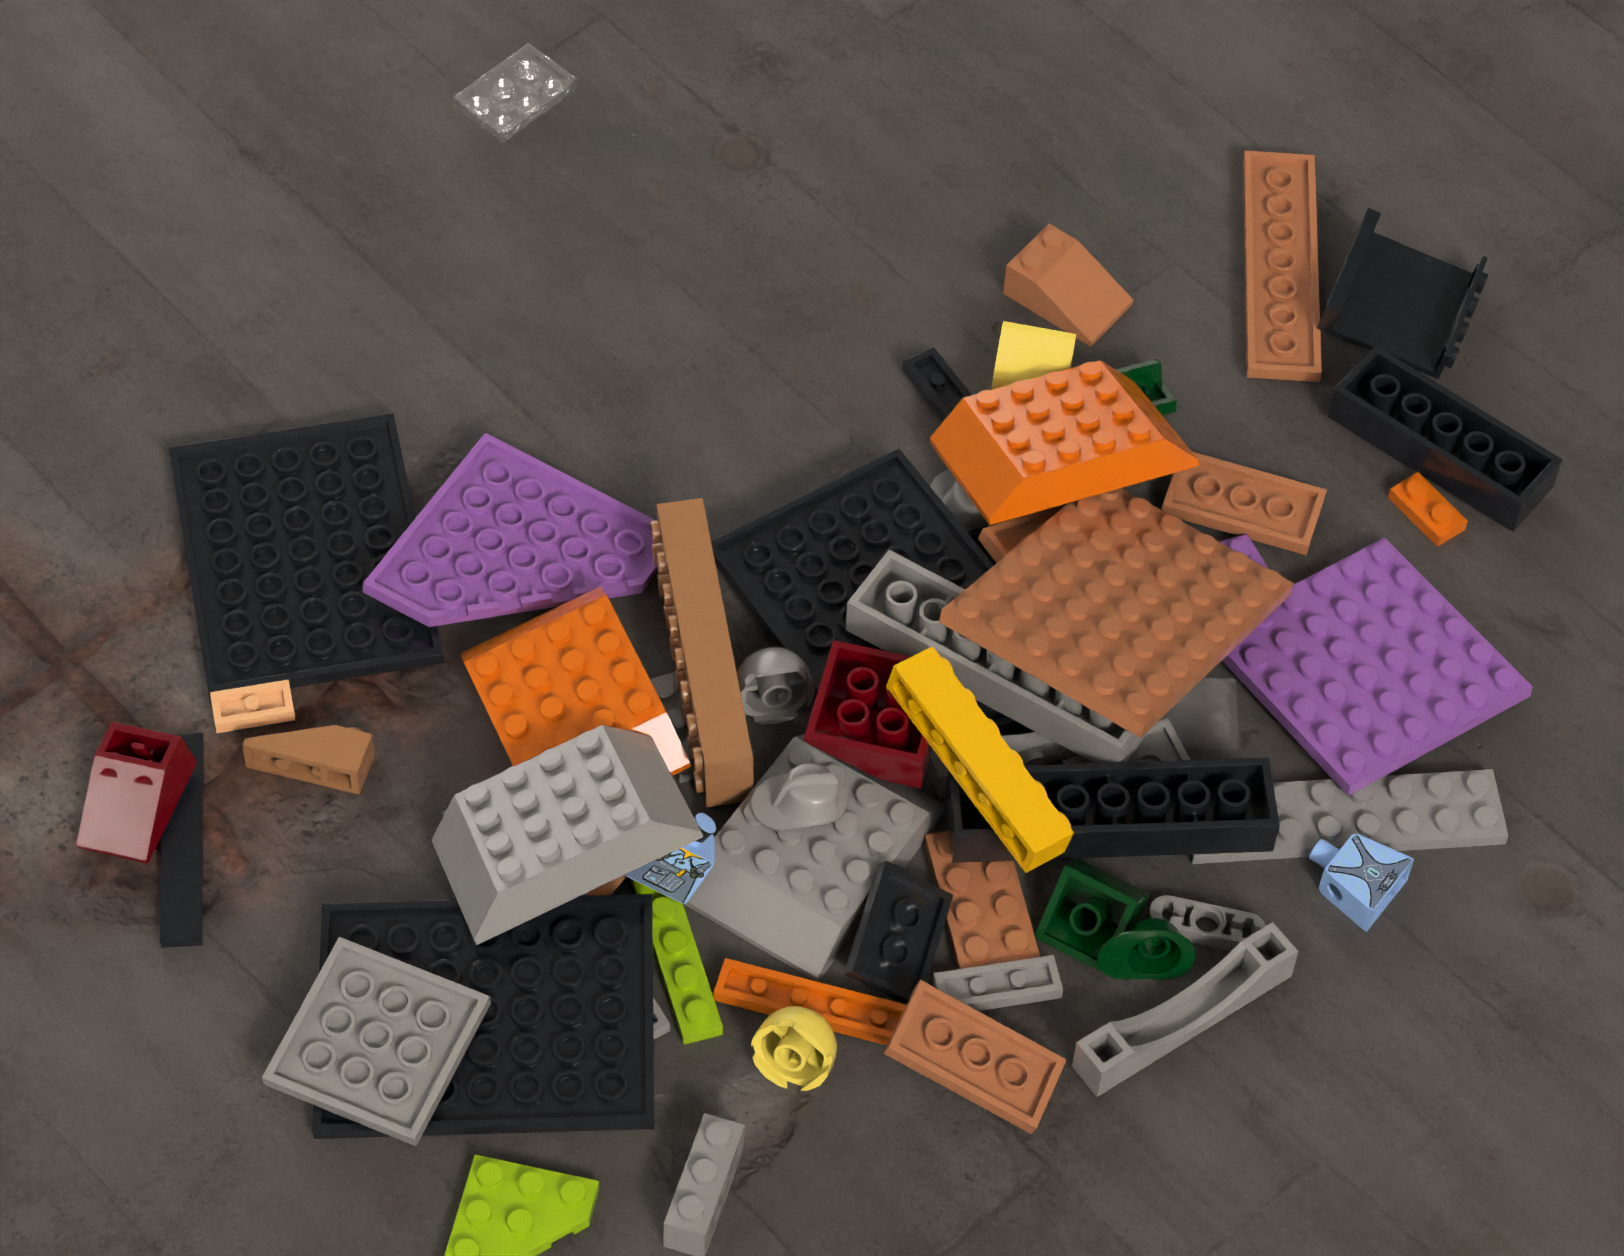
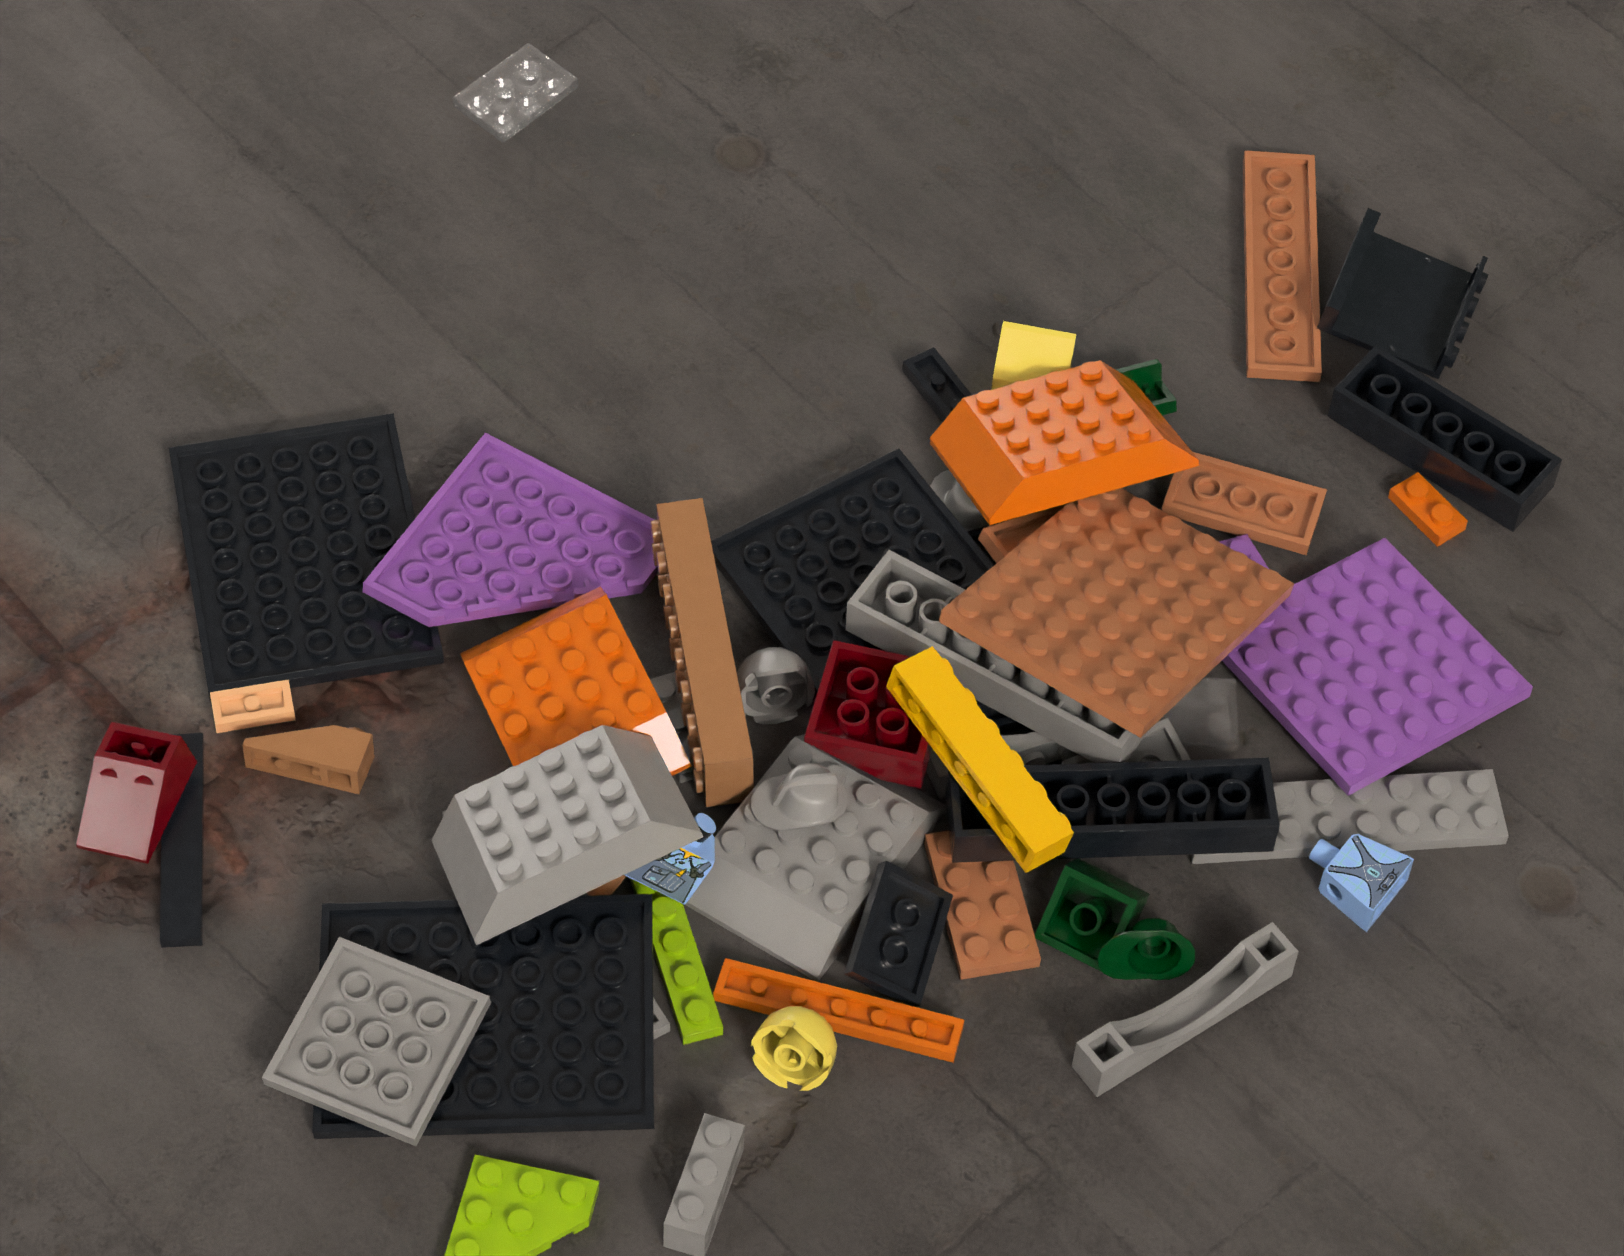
nougat plate [884,980,1067,1134] -> none
light grey plate [933,955,1063,1011] -> none
nougat slope [1003,223,1133,347] -> none
light grey beam [1148,895,1266,951] -> none

